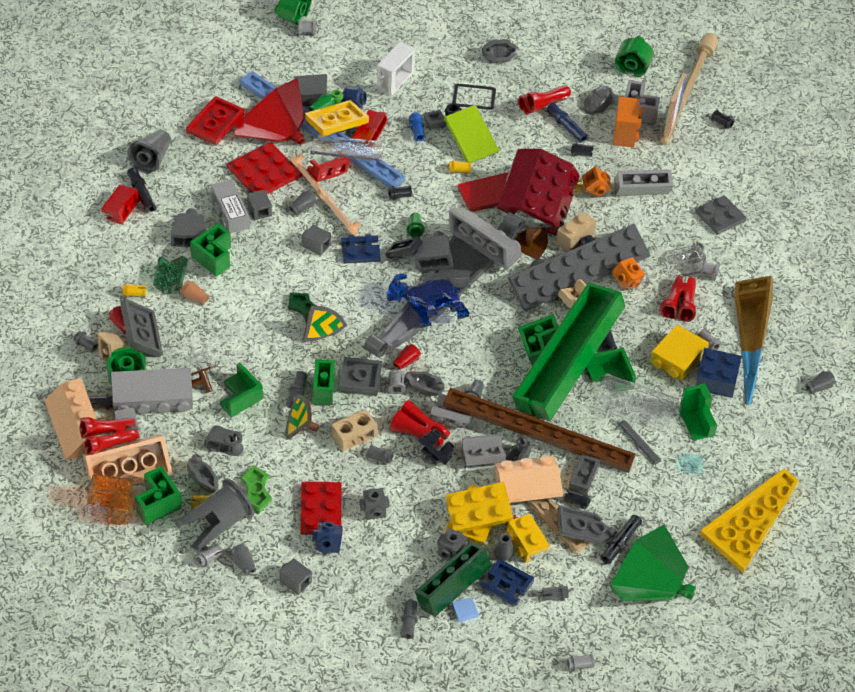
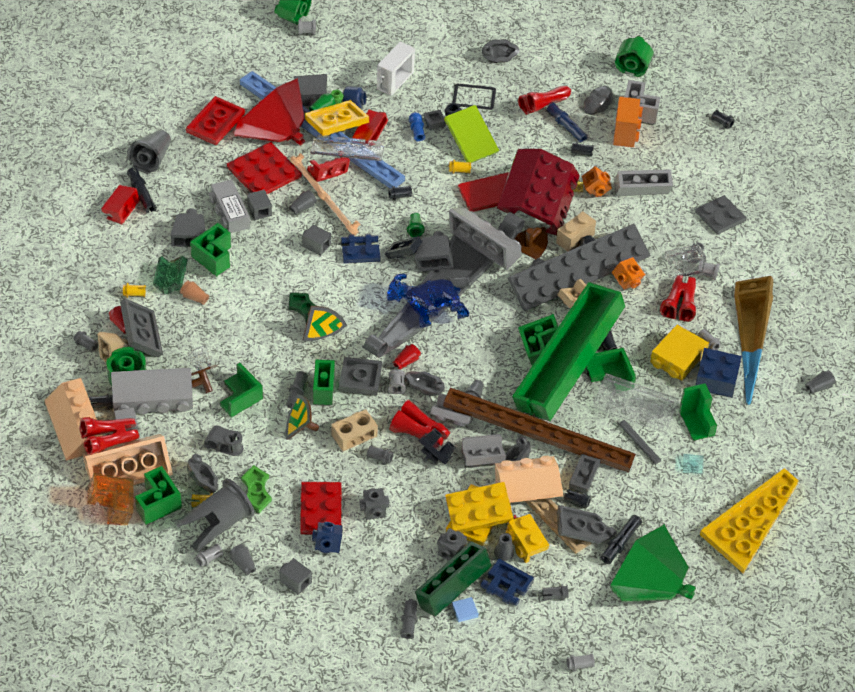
tan flag [660,33,718,145] -> none

